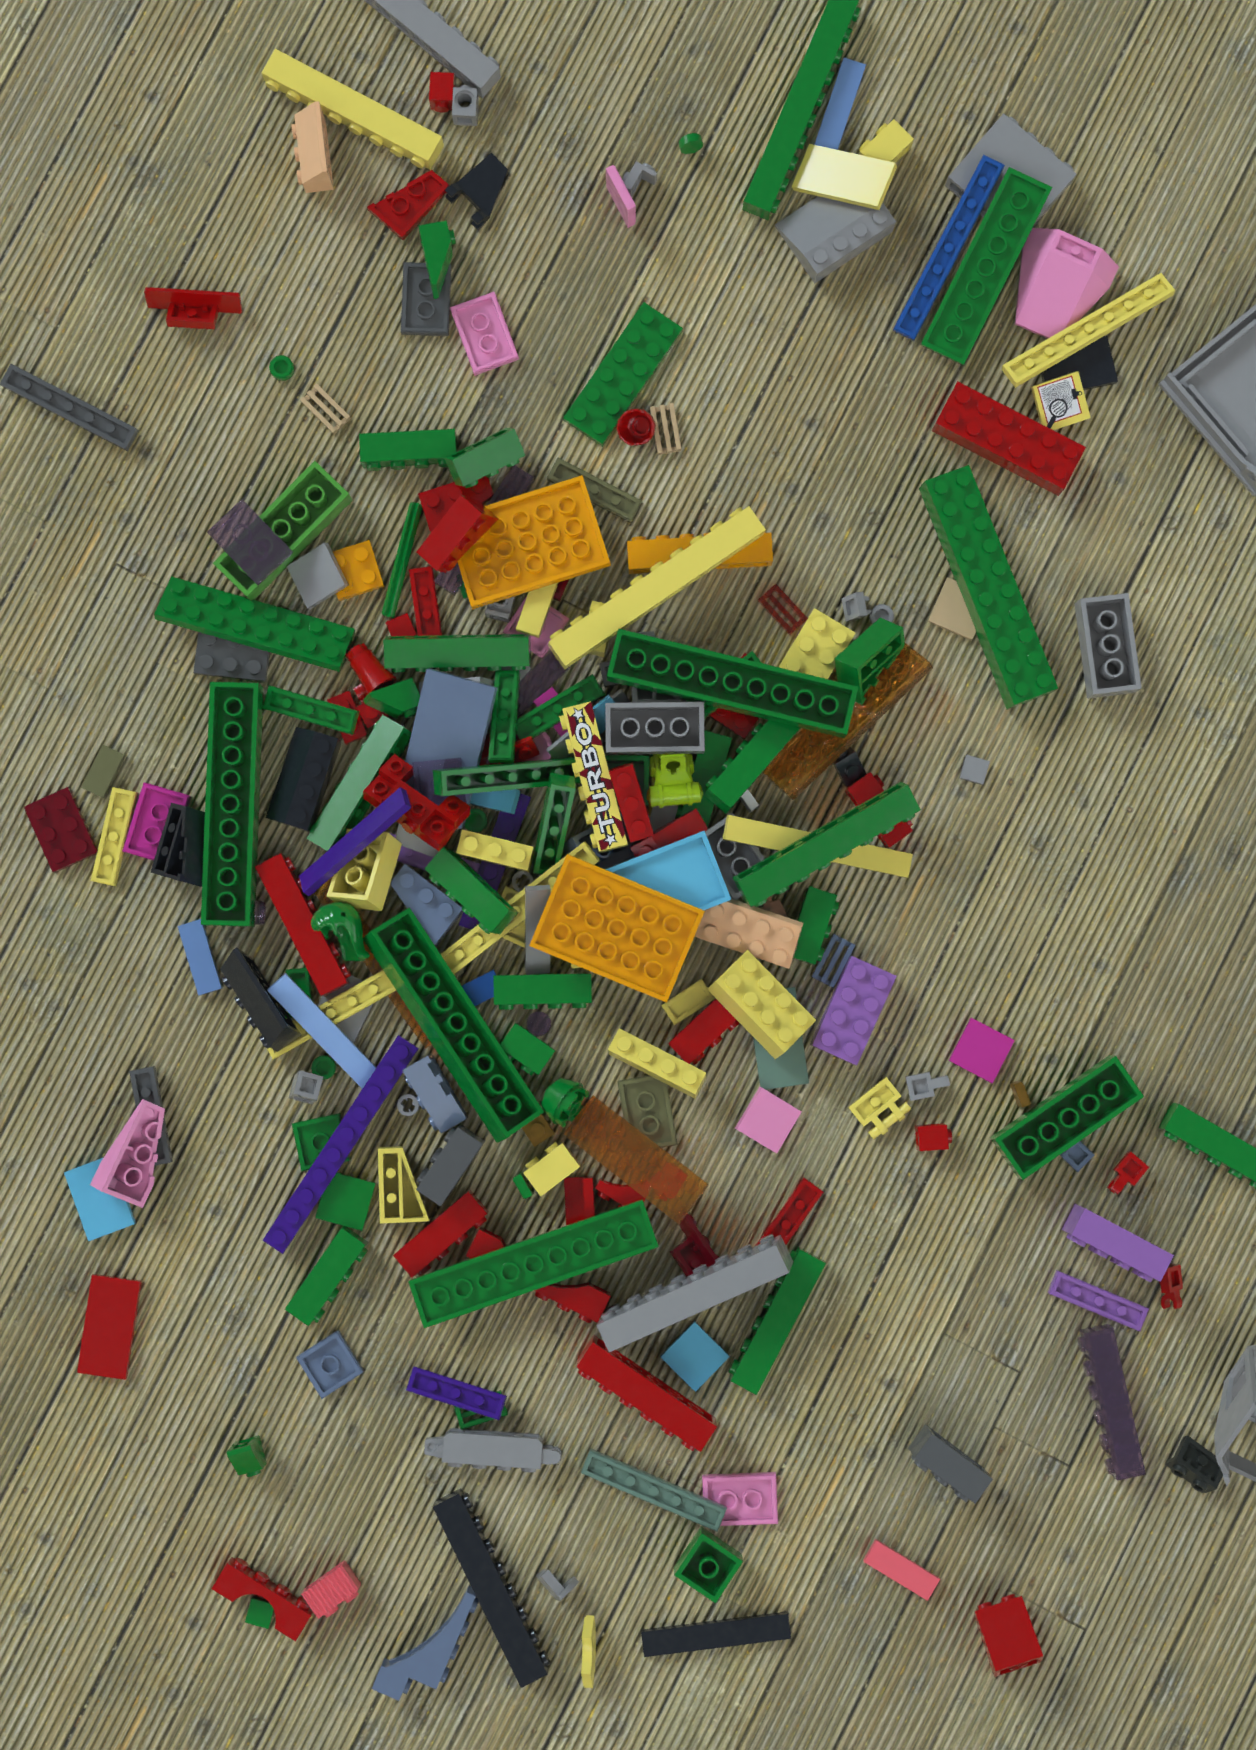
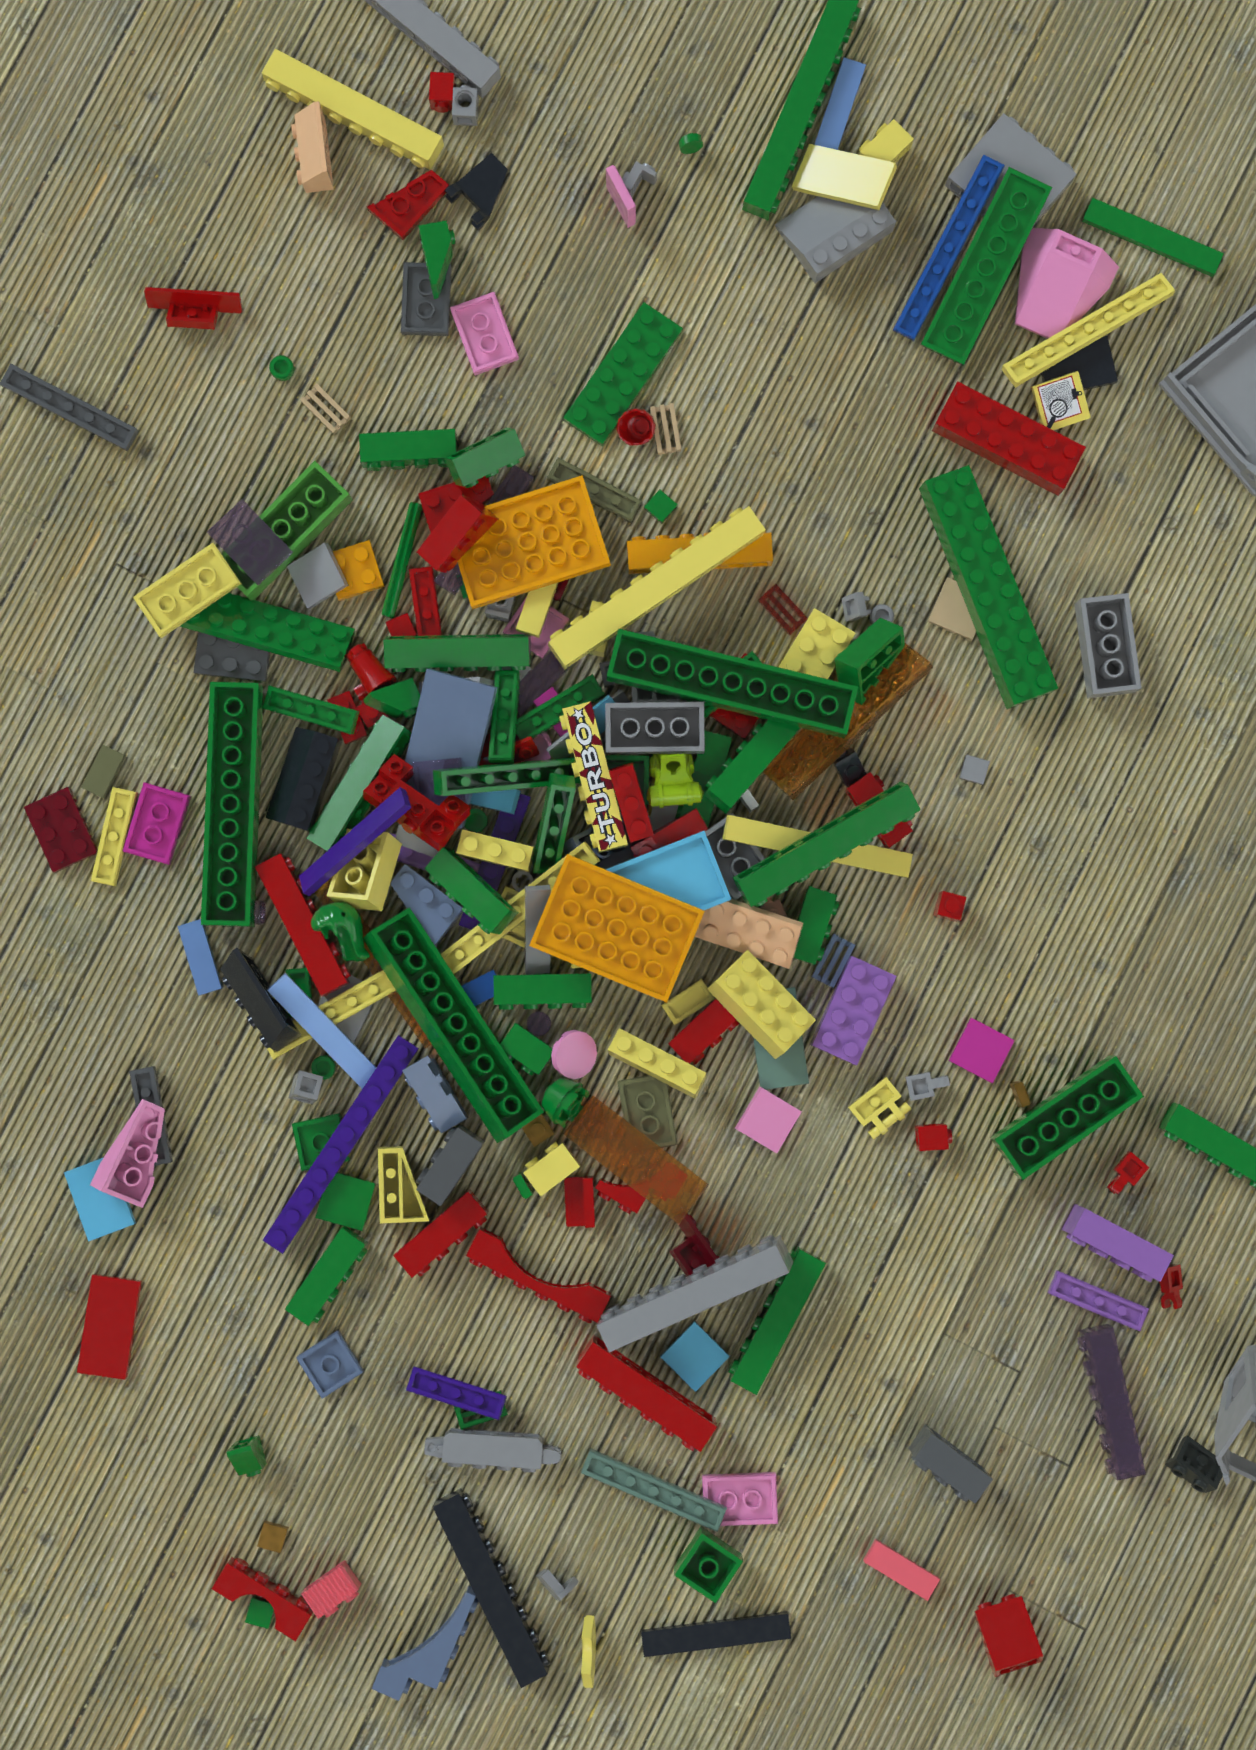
black wedge [151,803,205,887] -> none
light grey bush [397,1094,420,1116] -> none
green plate [408,1199,659,1328] -> none
red tile [755,1177,824,1246] -> none
sand blue tile [1060,1141,1094,1172] -> none
none -> light yellow tile [133,543,242,638]
none -> pearl gold tile [257,1520,289,1553]
none -> bright pink tile [551,1030,597,1079]
none -> green tile [644,489,678,524]
none -> red brick [933,891,967,922]
none -> green tile [1082,198,1224,277]

